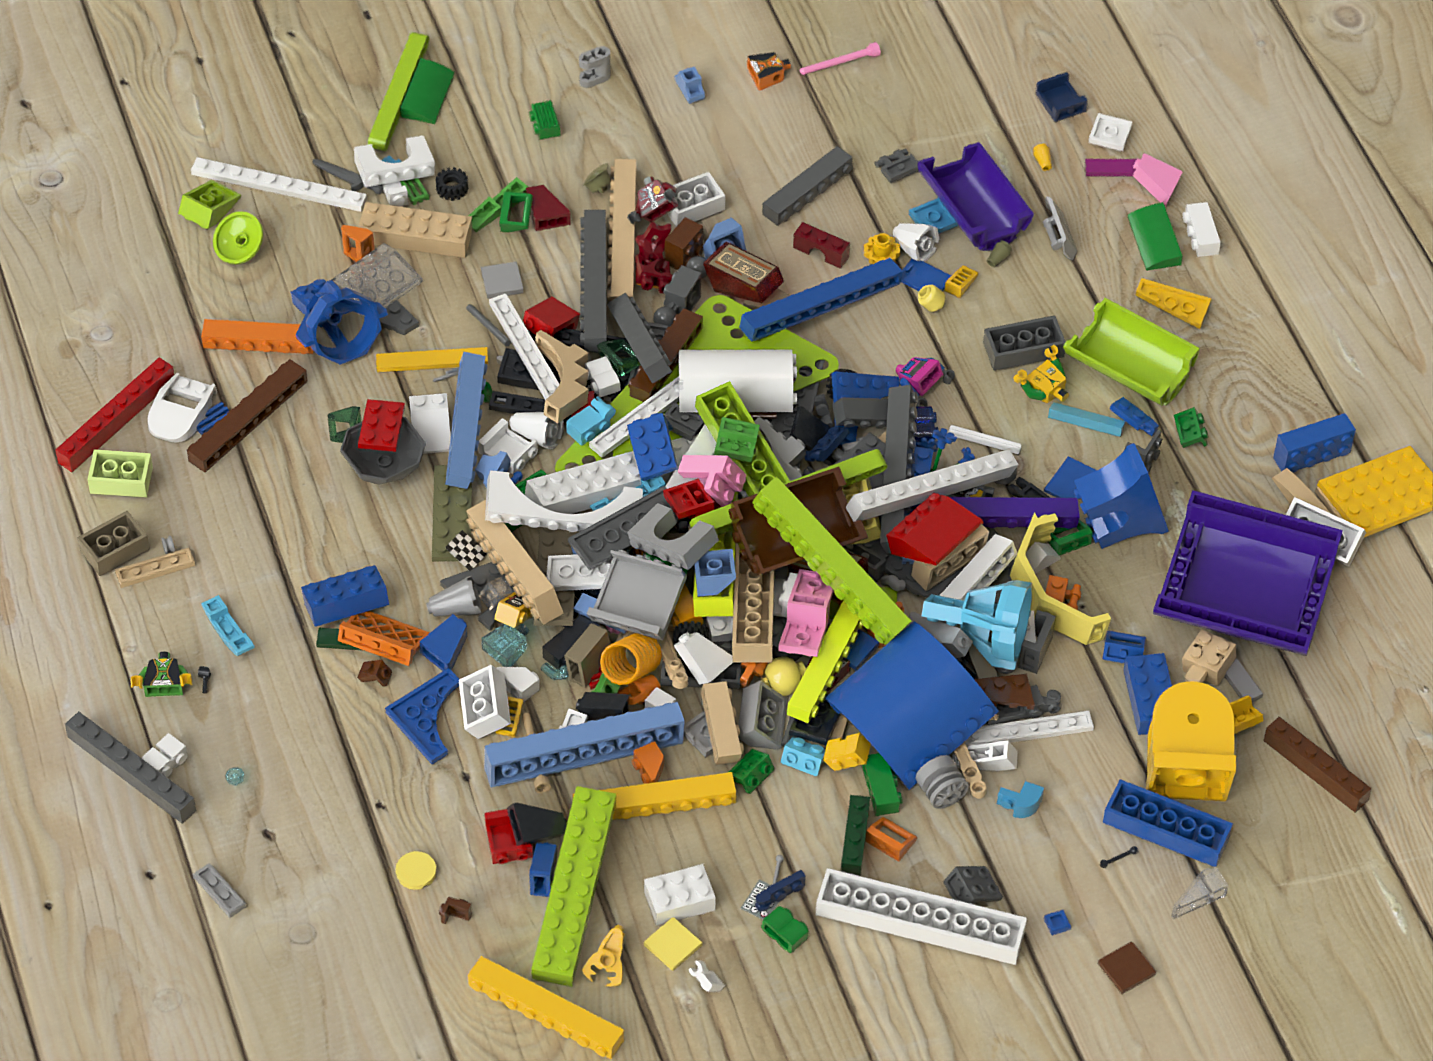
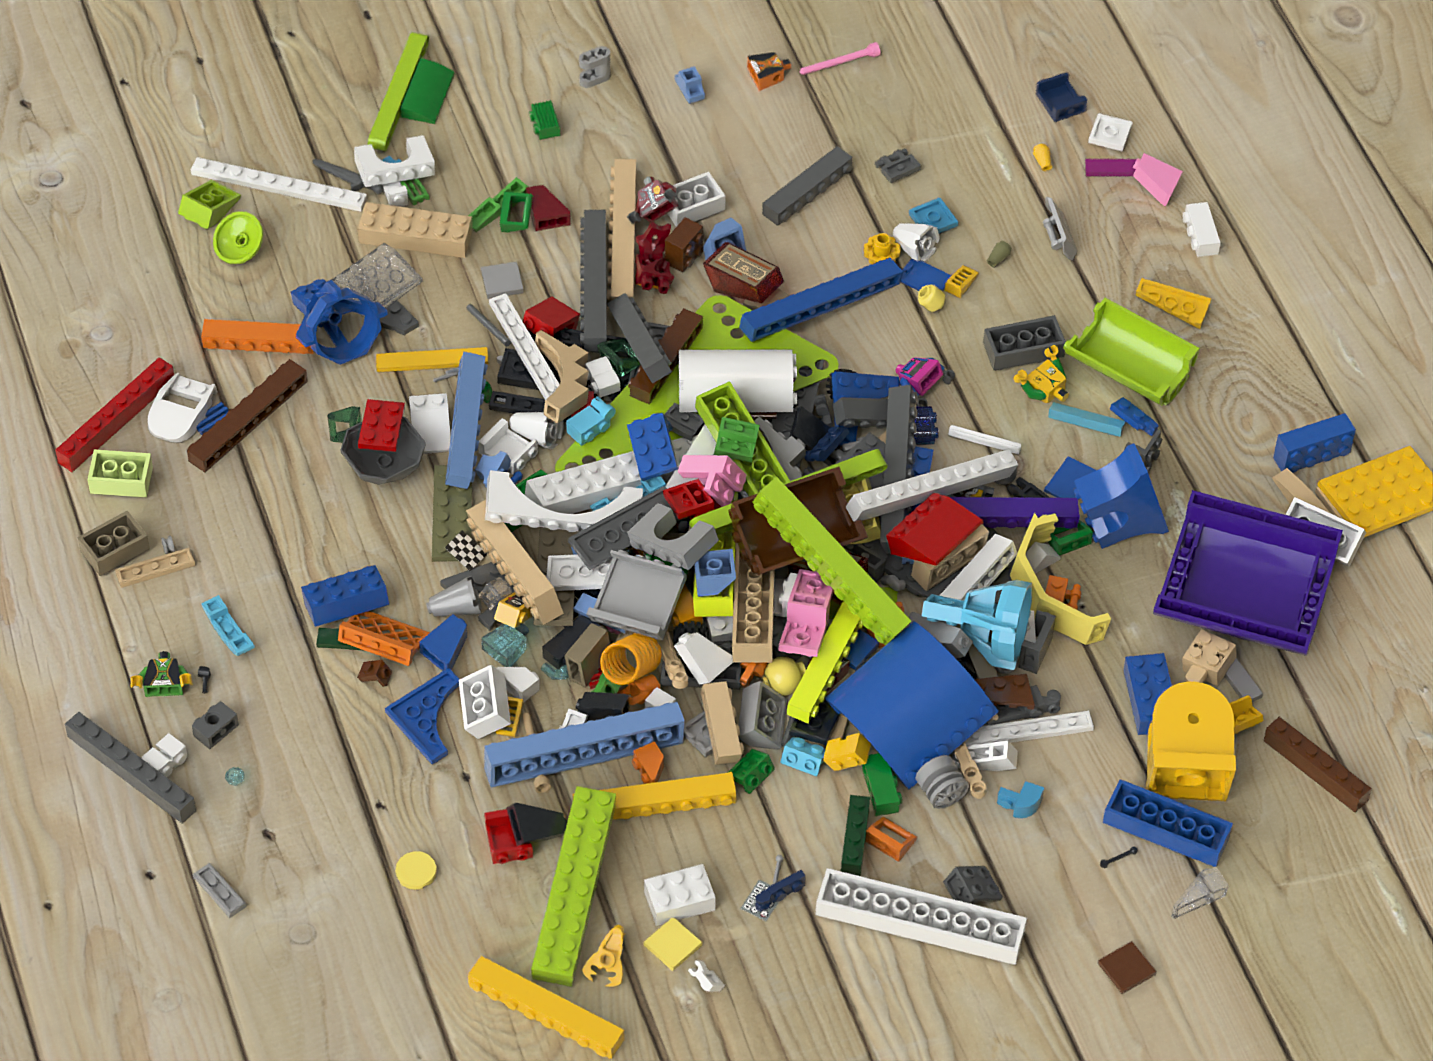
orange tile [341,225,375,267] -> none
black tyre [436,167,468,201] -> none
reddish brown bracket [439,896,472,924] -> none
blue slope [529,842,557,897] -> none
olive piece [582,163,611,193] -> none
white plate [589,377,679,458] -> none
dark grey brick [653,256,710,326] -> none
green brick [761,906,809,953] -> none
dark red arch [793,222,850,269] -> none
blue plant [916,428,975,472] -> none
dark purple cylinder [918,142,1034,251] -> none
blue tile [1044,910,1071,936] -> none
blue tile [1102,630,1146,663] -> none
green slope [1127,202,1183,271] -> none
green bracket [1174,407,1209,448] -> none
none -> dark grey brick [192,701,239,749]

